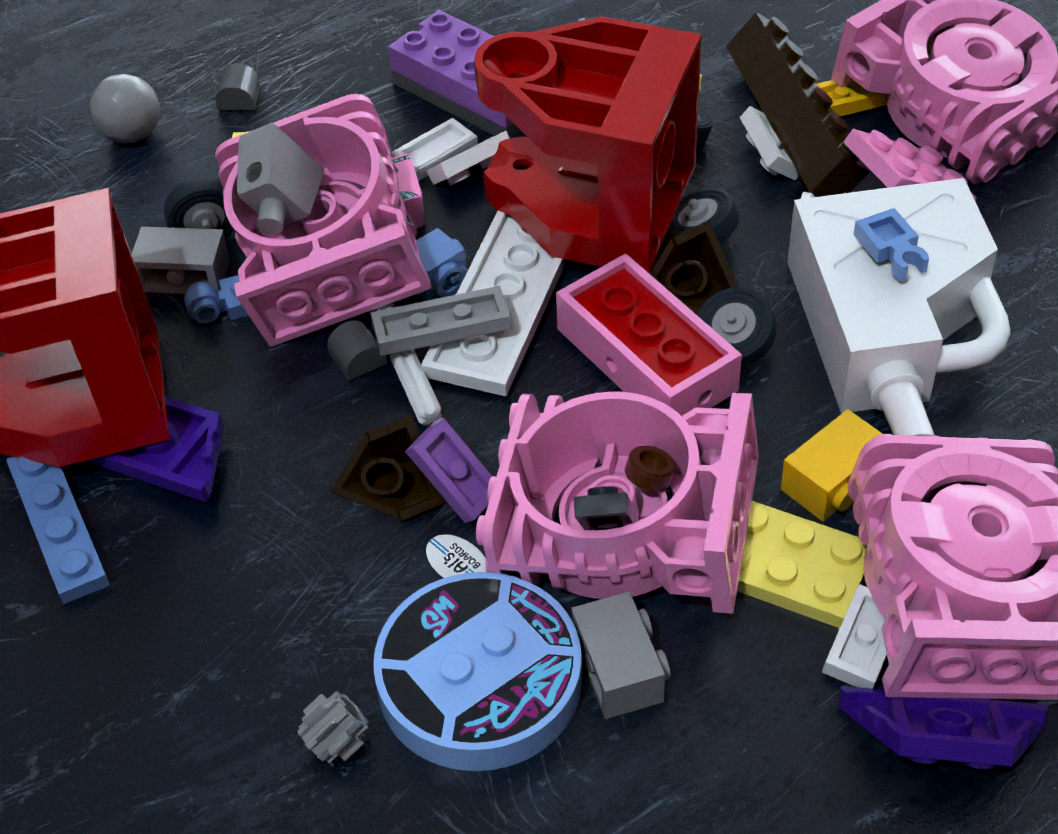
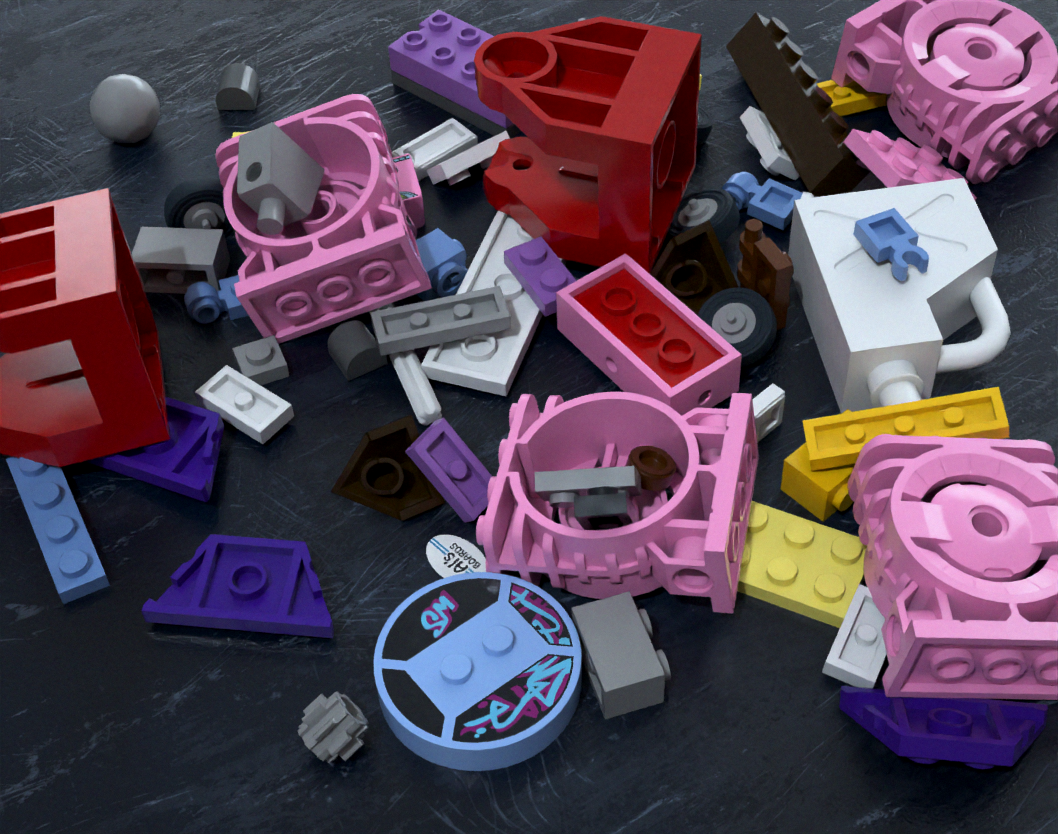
none -> dark purple wing [141,534,334,638]
none -> white plate [195,365,294,444]
none -> light grey plate [232,335,289,386]
none -> medium lavender plate [504,237,577,317]
none -> light grey plate [535,466,642,508]
none -> medium blue plate [722,172,803,230]
none -> reddish brown plate [737,219,794,330]
none -> white tile [753,383,785,443]
none -> yellow plate [803,387,1009,471]

